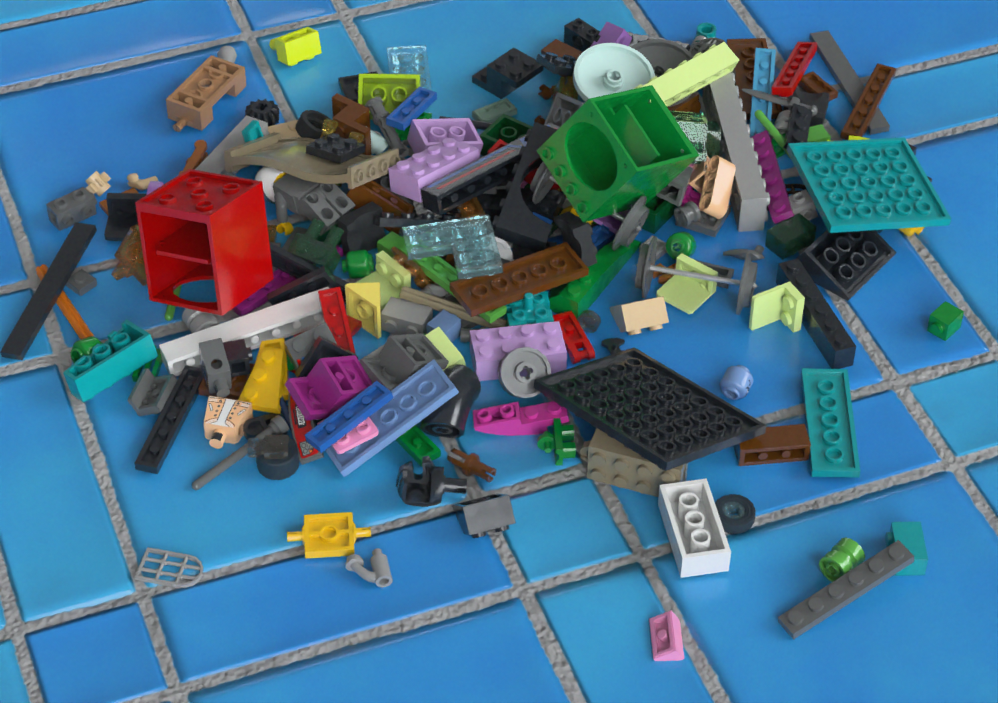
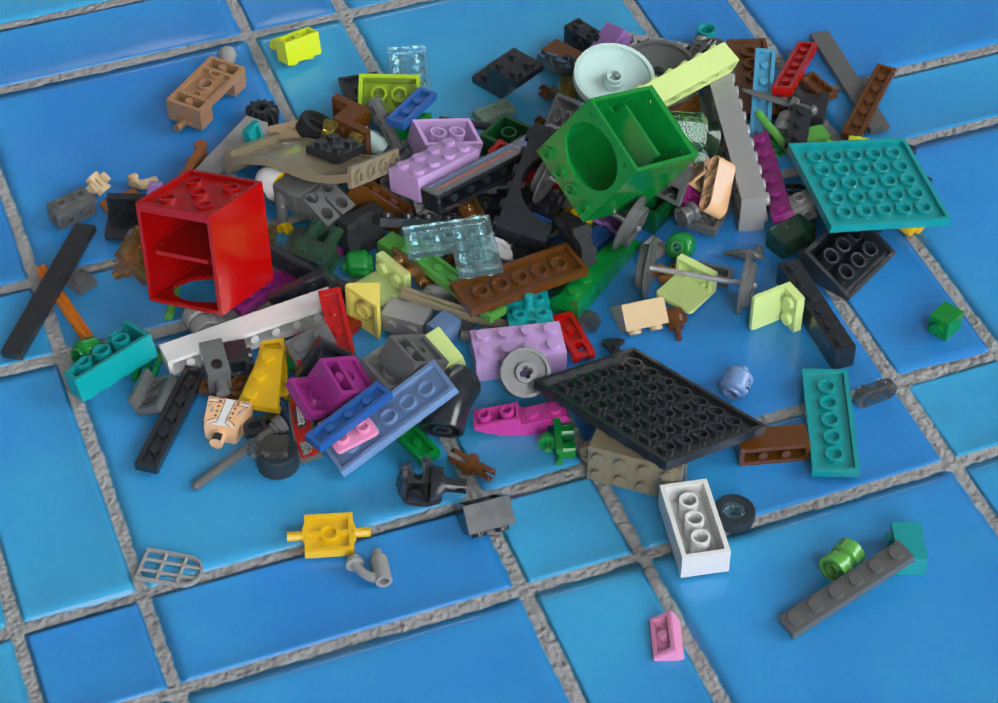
none -> reddish brown piece [666,307,688,341]
none -> clear smoke plate [853,378,897,408]

